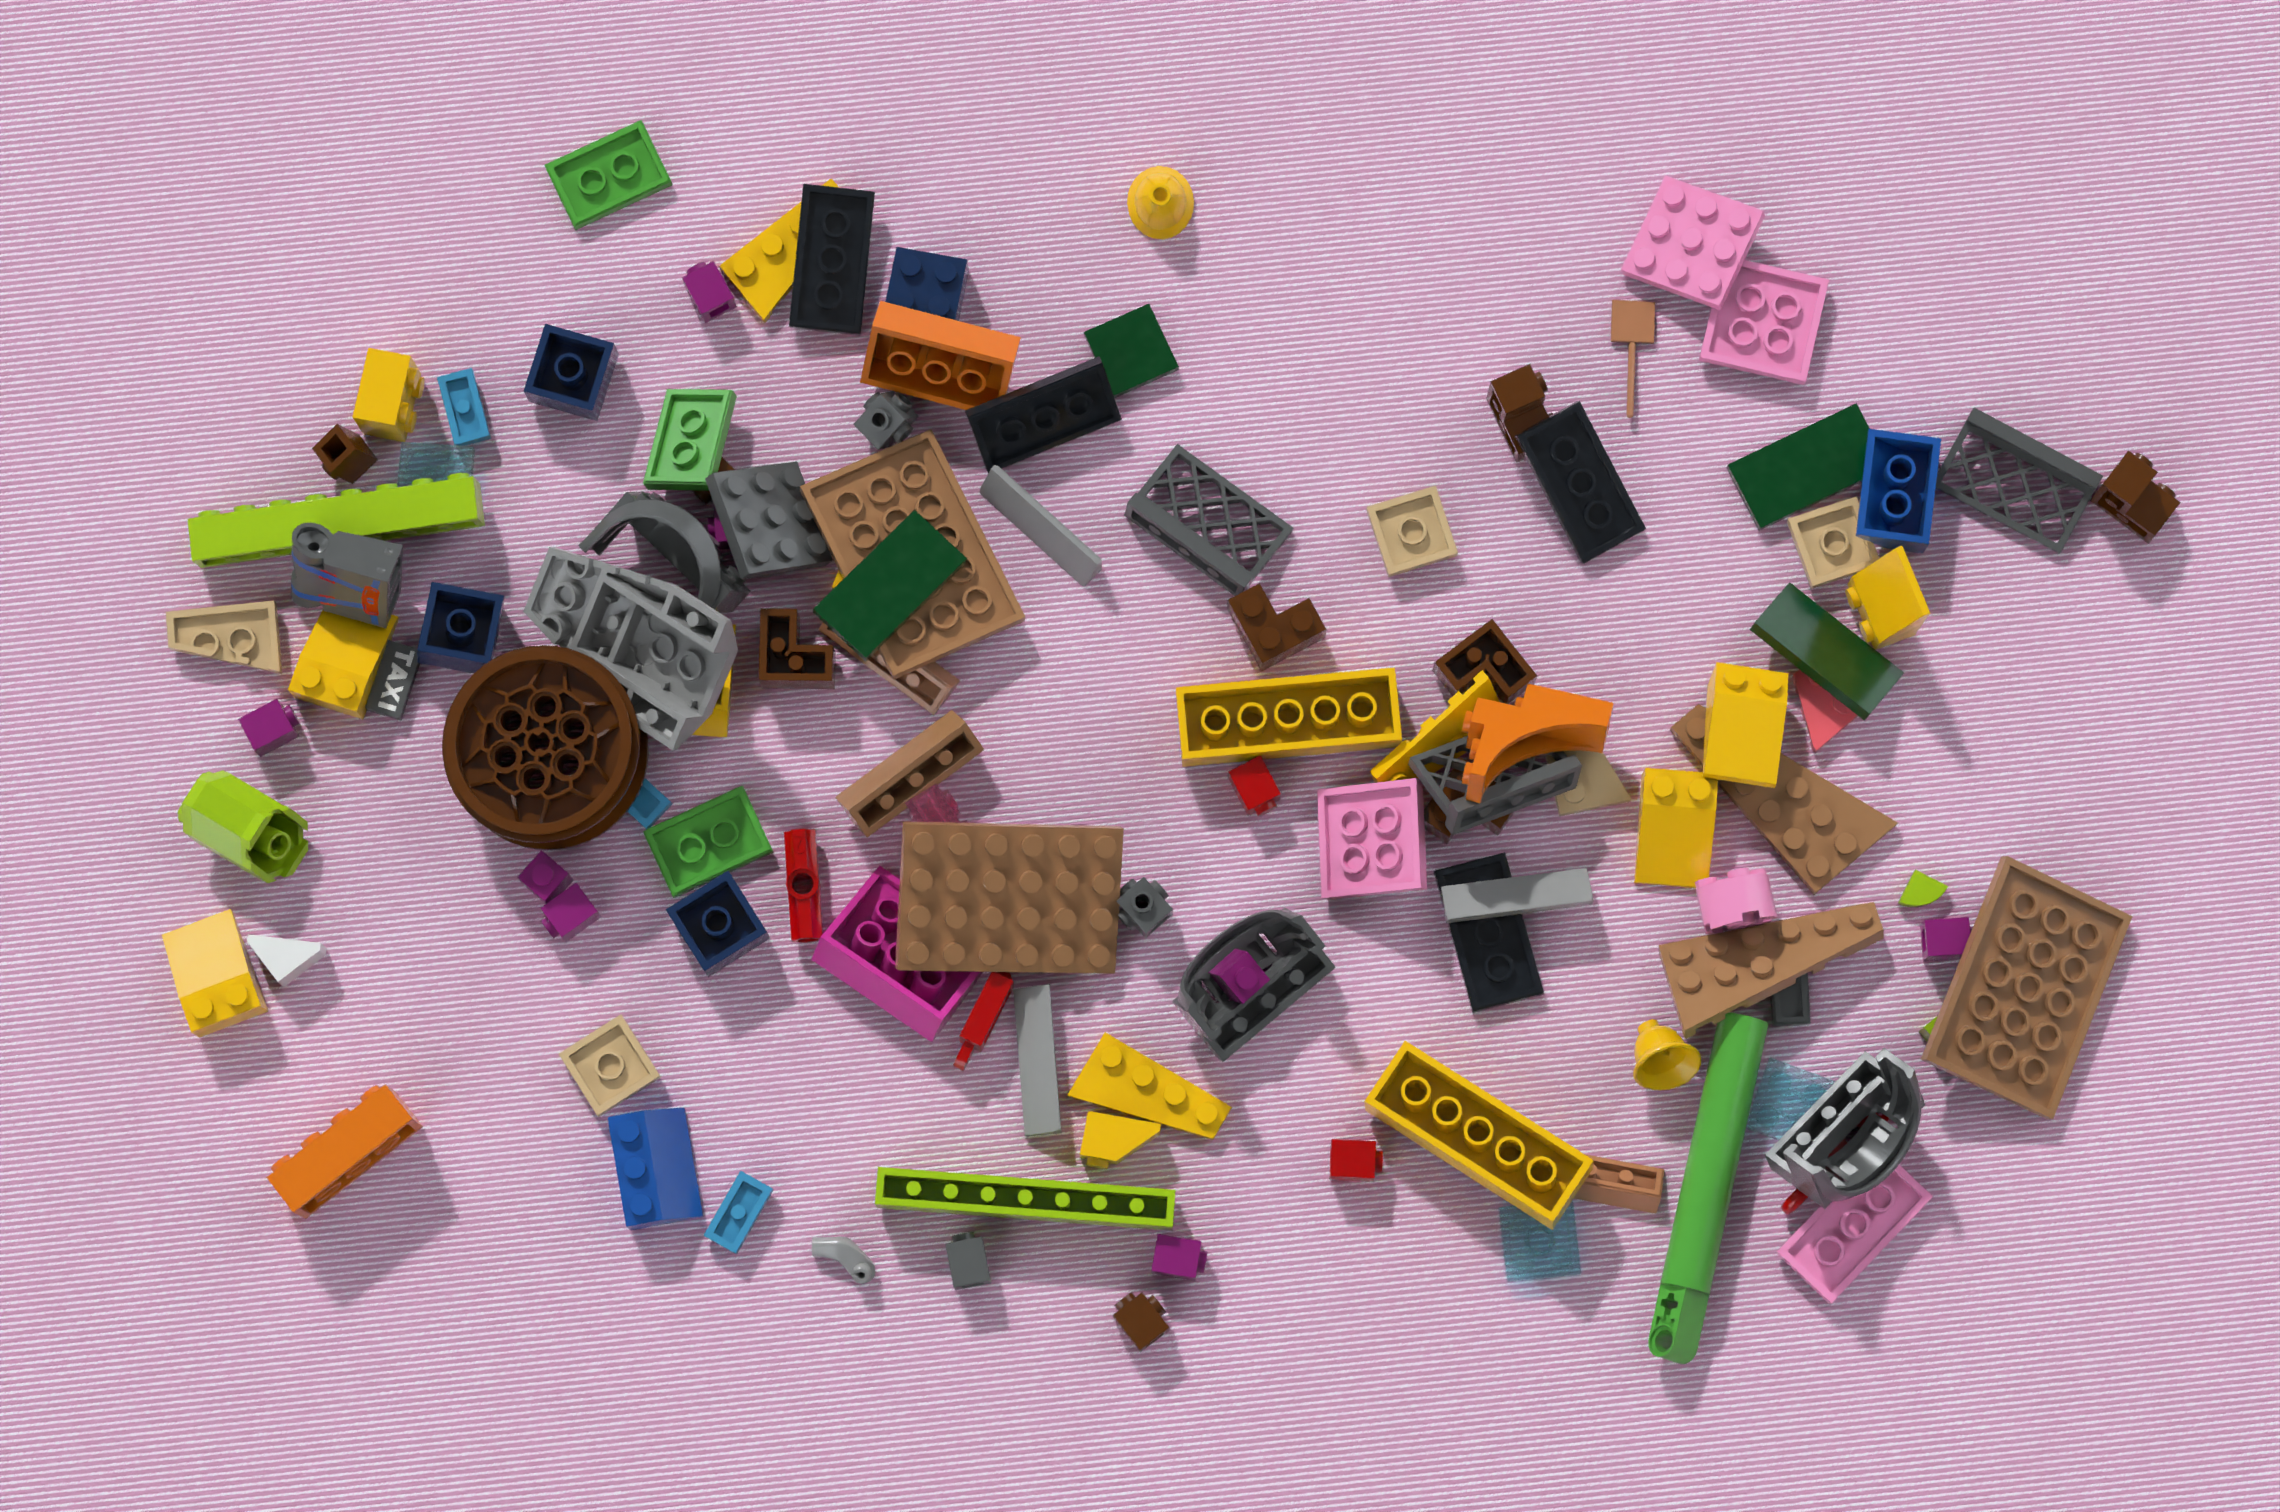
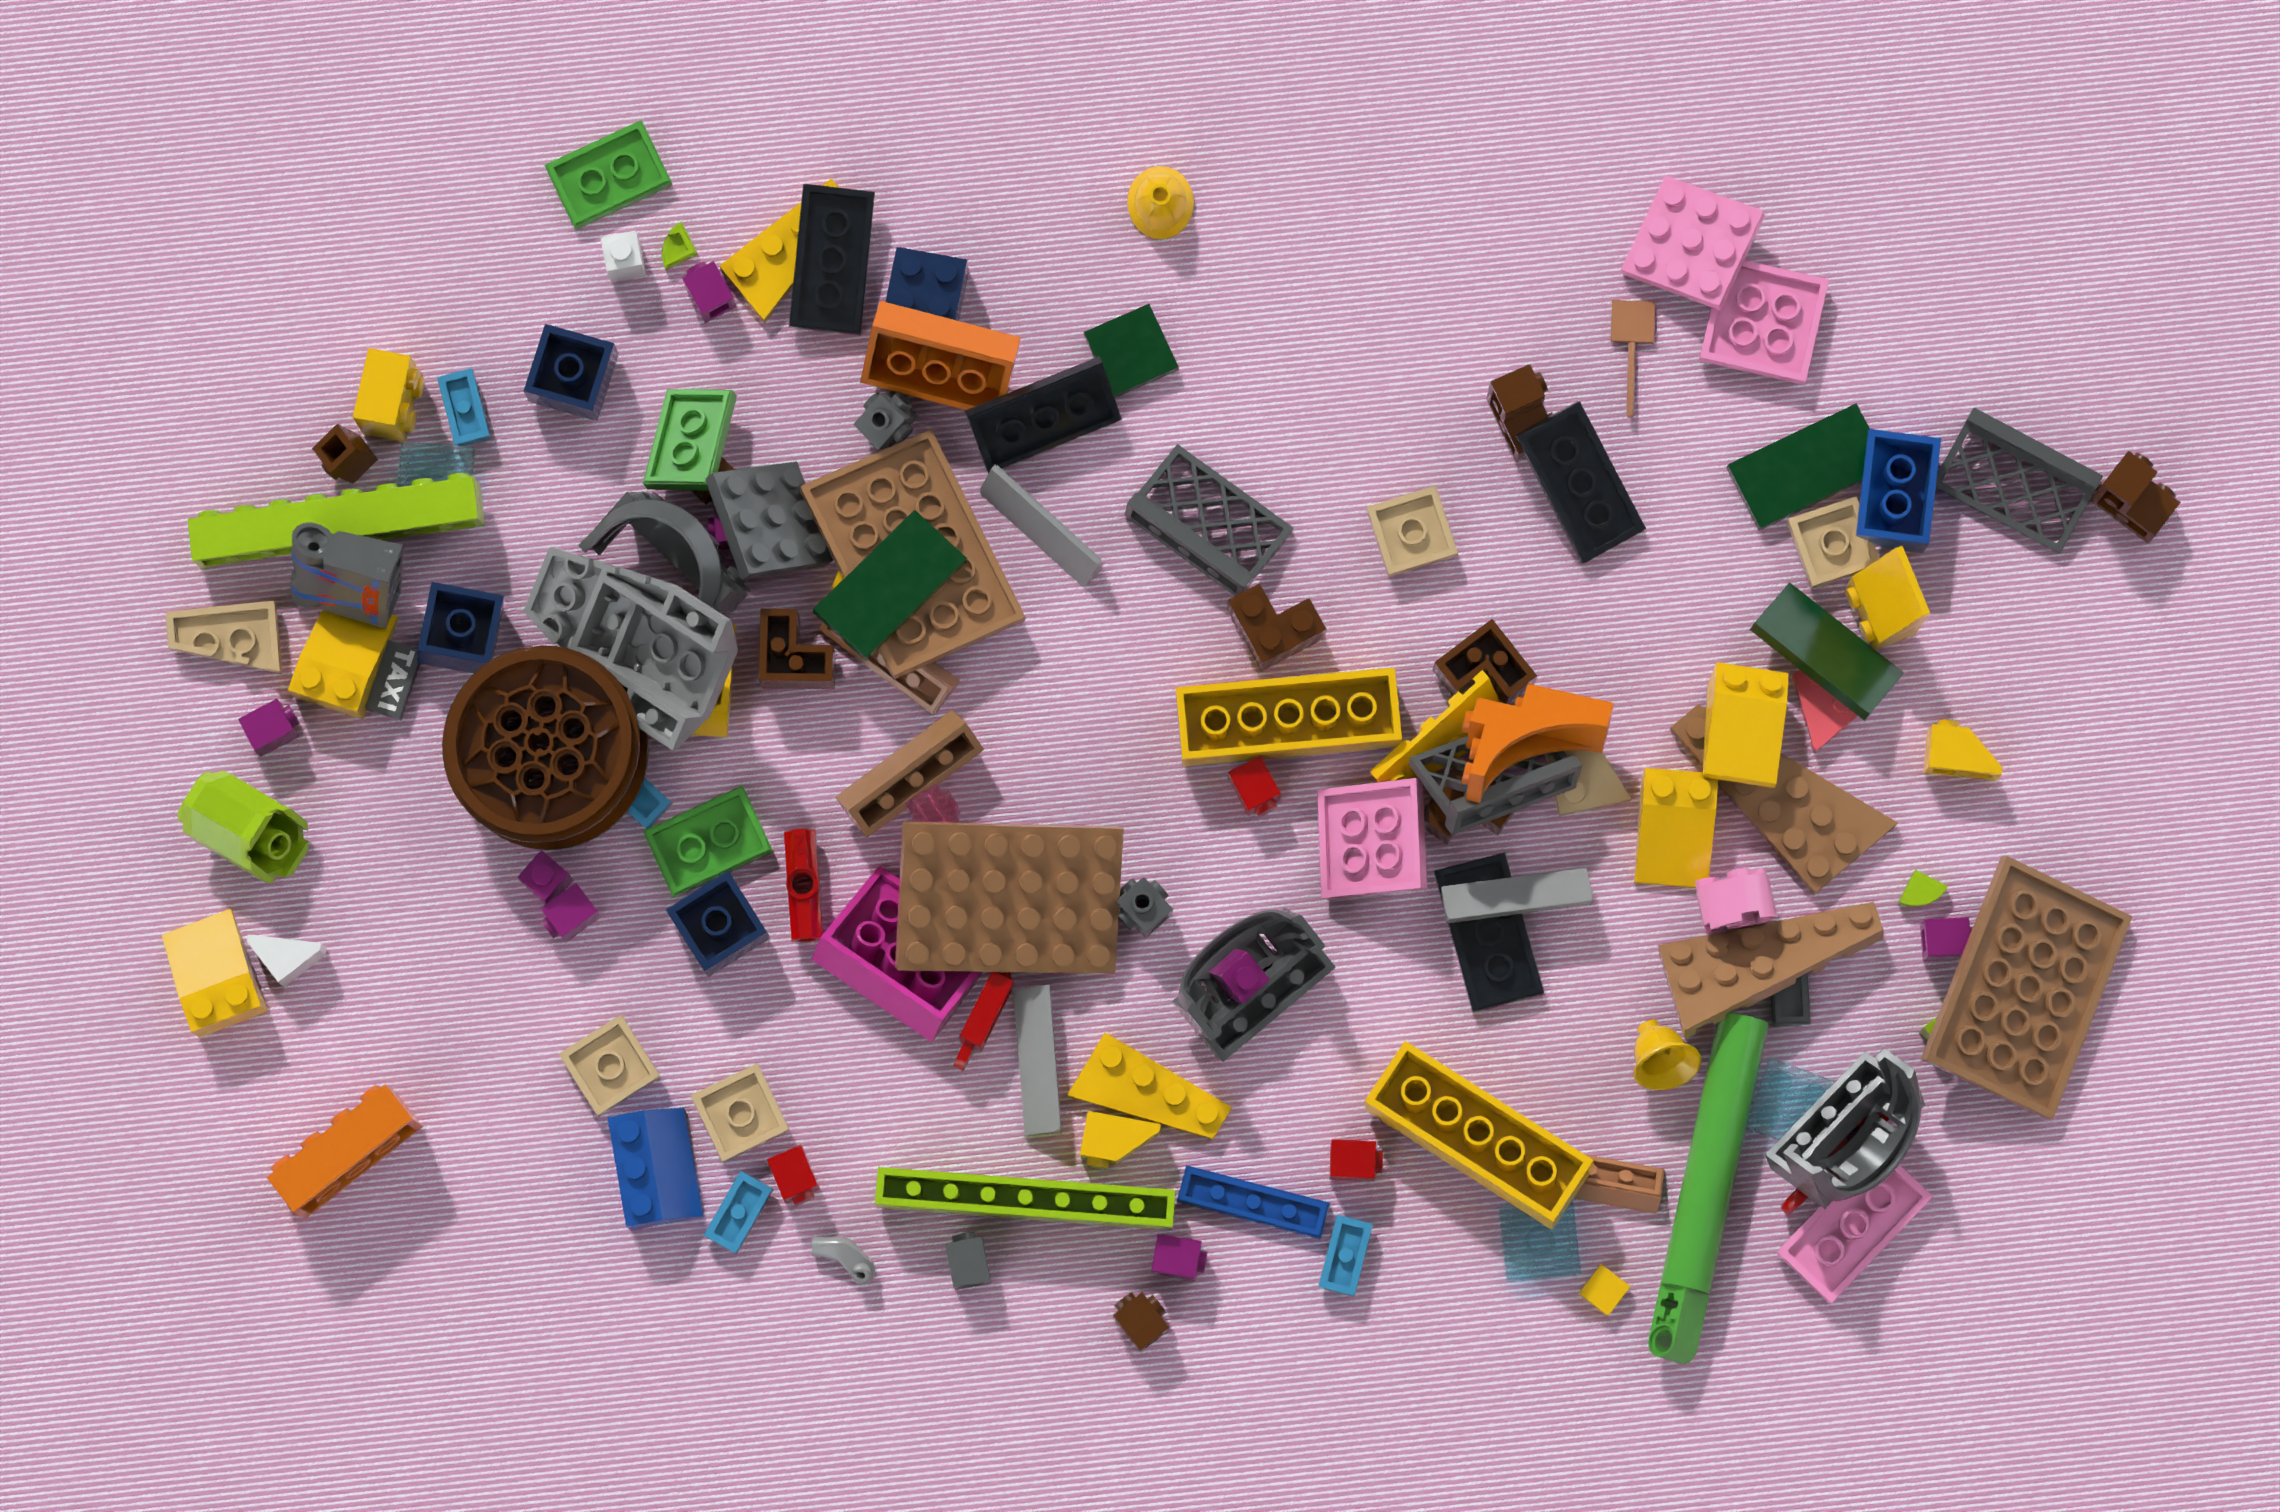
none -> white brick [600,230,646,283]
none -> lime tile [662,221,698,270]
none -> tan plate [691,1063,790,1163]
none -> red brick [767,1145,820,1206]
none -> blue tile [1177,1165,1330,1239]
none -> dark azure plate [1318,1215,1373,1297]
none -> yellow tile [1578,1264,1631,1317]
none -> yellow slope [1924,719,2003,781]

